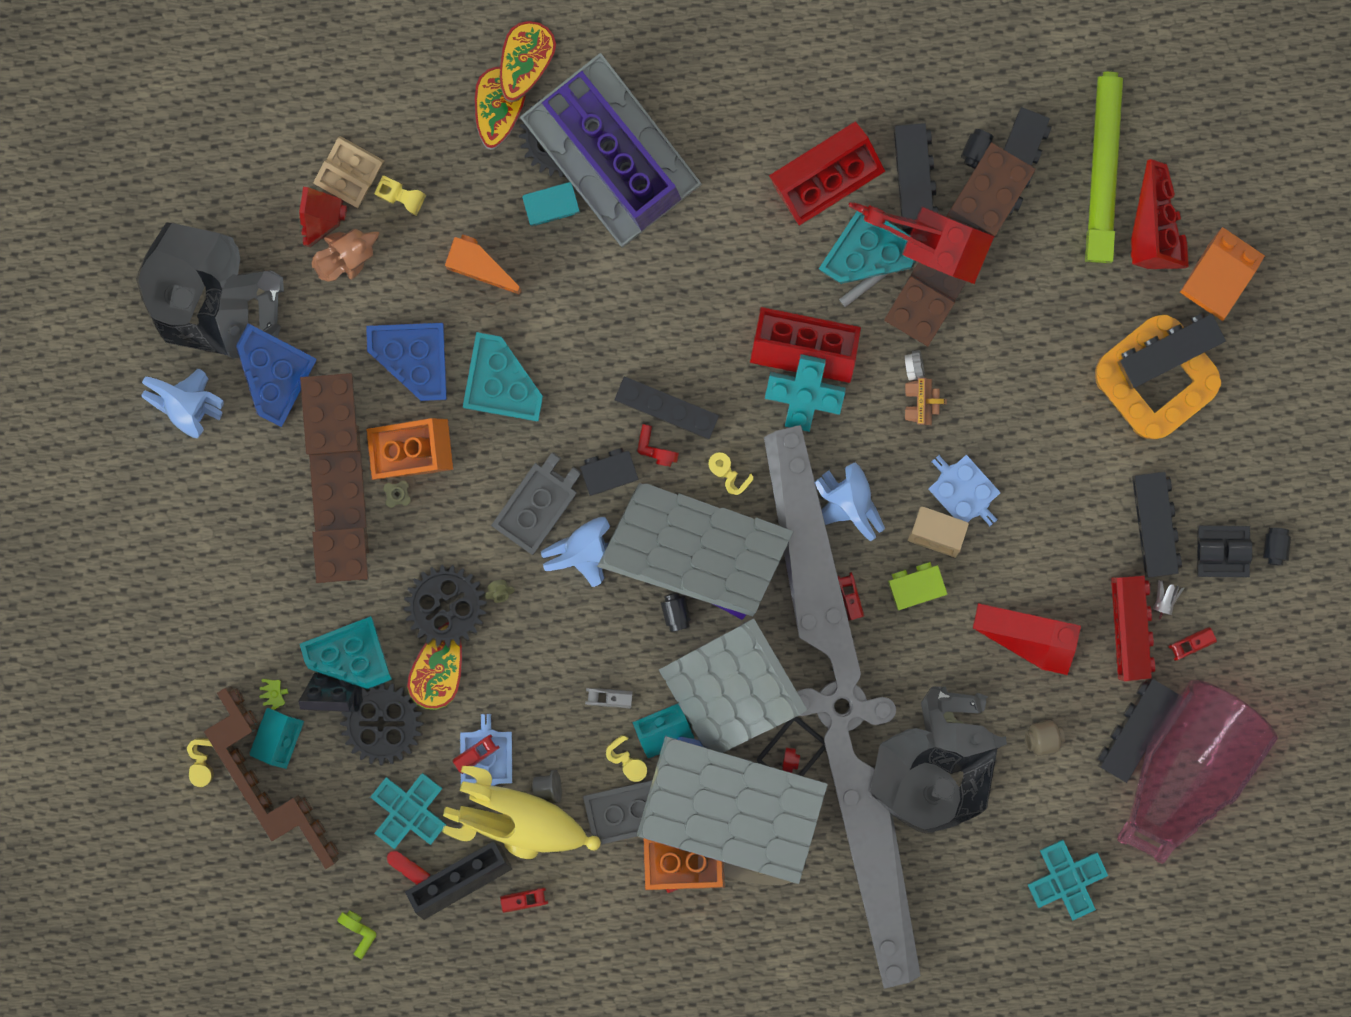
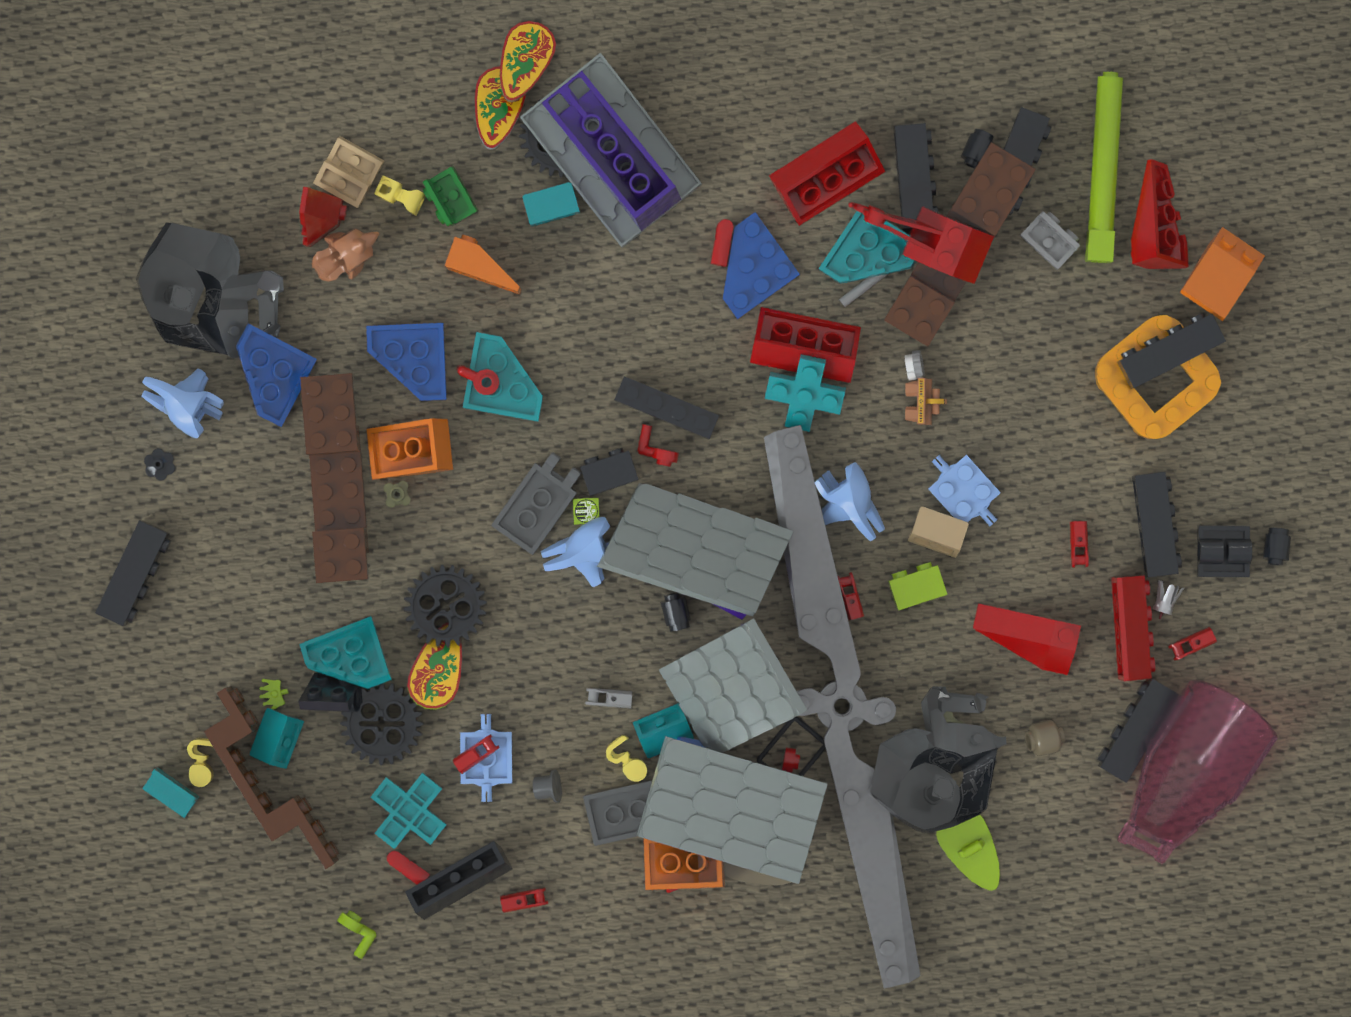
light yellow piece [442,766,601,859] -> none
olive plate [485,580,515,603] -> none
light yellow leg [709,452,753,495] -> none
teal plate [1027,839,1108,921] -> none
none -> black brick [95,520,171,626]
none -> teal panel [142,767,200,818]
none -> black plant [144,448,175,481]
none -> green bracket [423,166,478,226]
none -> red plate [456,365,499,395]
none -> tile [573,498,599,525]
none -> red bar [710,219,733,267]
none -> blue plate [723,212,800,320]
none -> lime shield [936,815,1000,891]
none -> light grey bracket [1020,211,1080,270]
none -> red bar [1070,521,1089,568]

